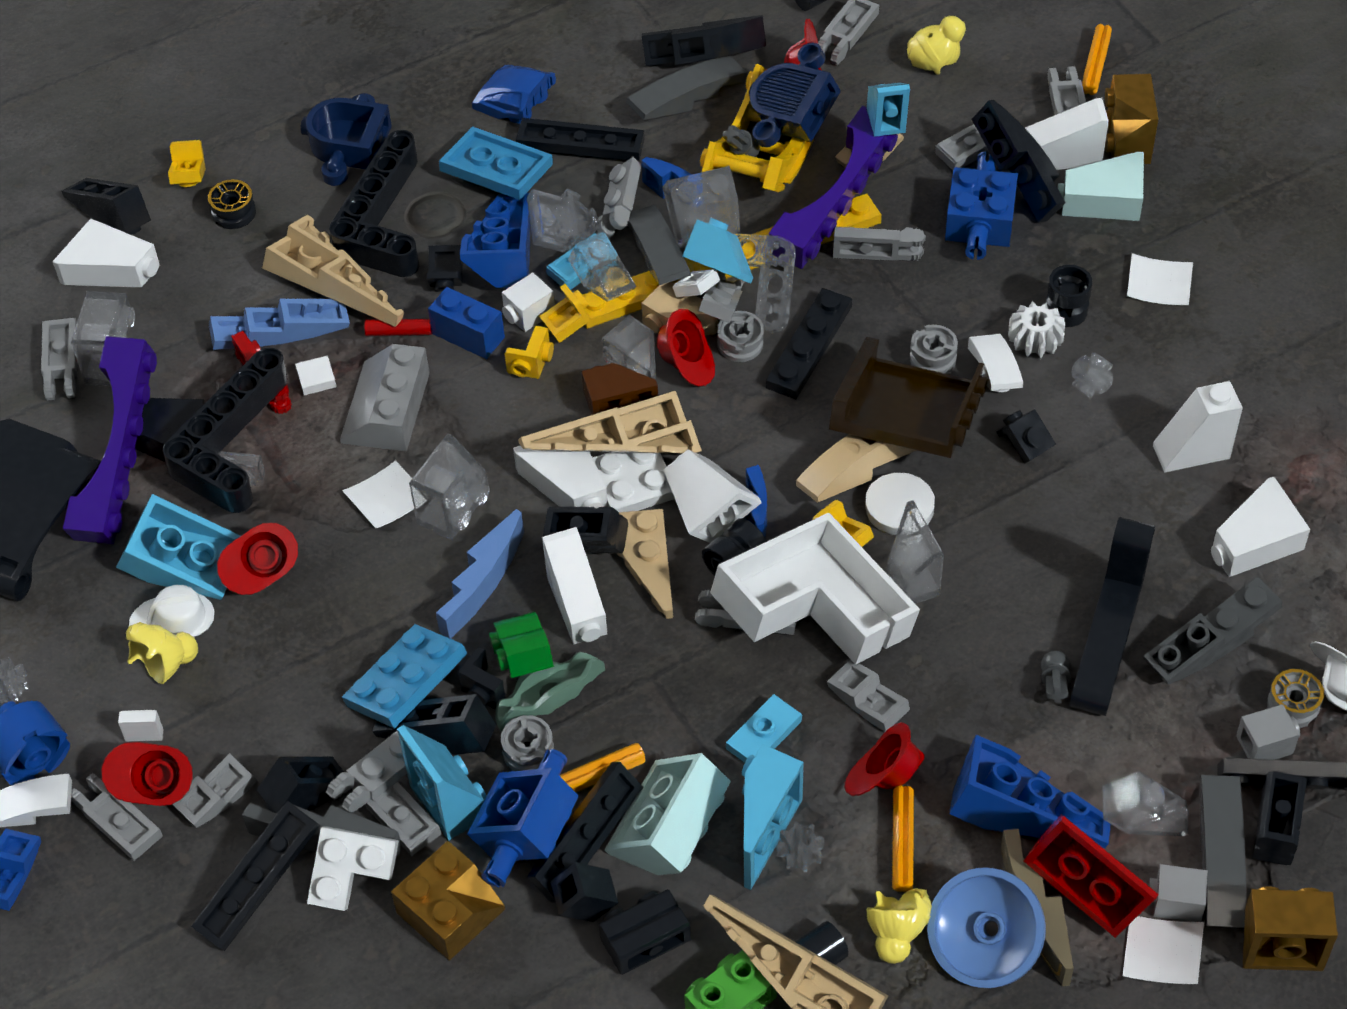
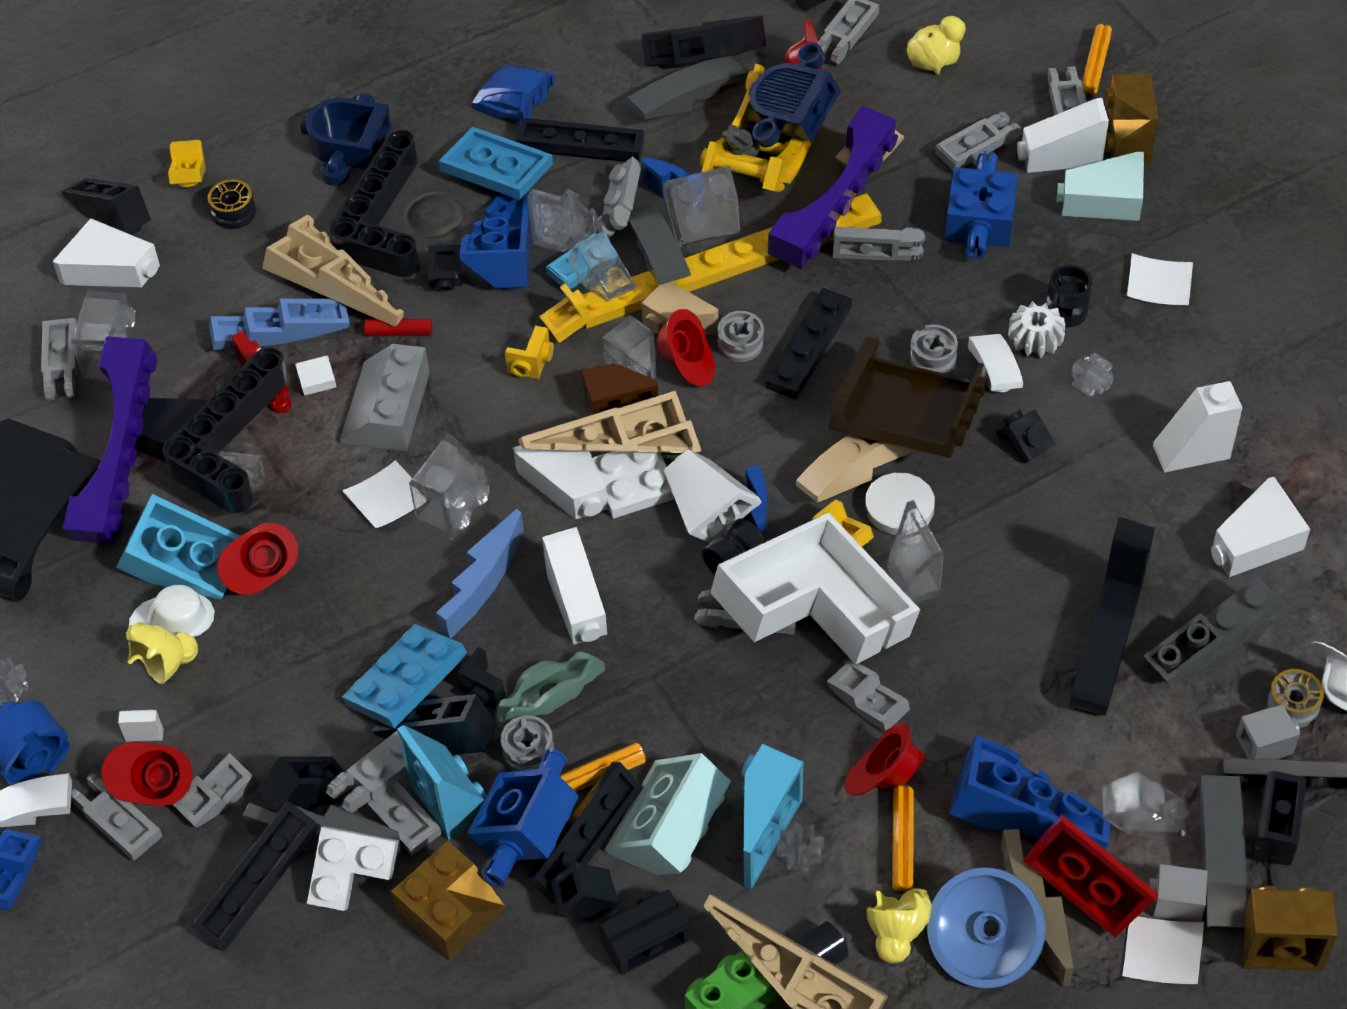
blue brick [428,287,505,359] -> none
green brick [489,611,554,678] -> none
white brick [502,272,555,332] -> none
black brick [543,507,629,553] -> none
tan wing [617,509,673,619] -> none
white tile [673,269,720,297] -> none
medium azure slope [682,218,753,284] -> none
light grey hinge [698,271,744,323] -> none
medium azure plate [726,694,802,763] -> none
clear beam [734,234,796,333] -> none
medium azure slope [867,83,910,137] -> none
black slope [971,100,1066,222] -> none
dark grey axle [1041,650,1071,704] -> none

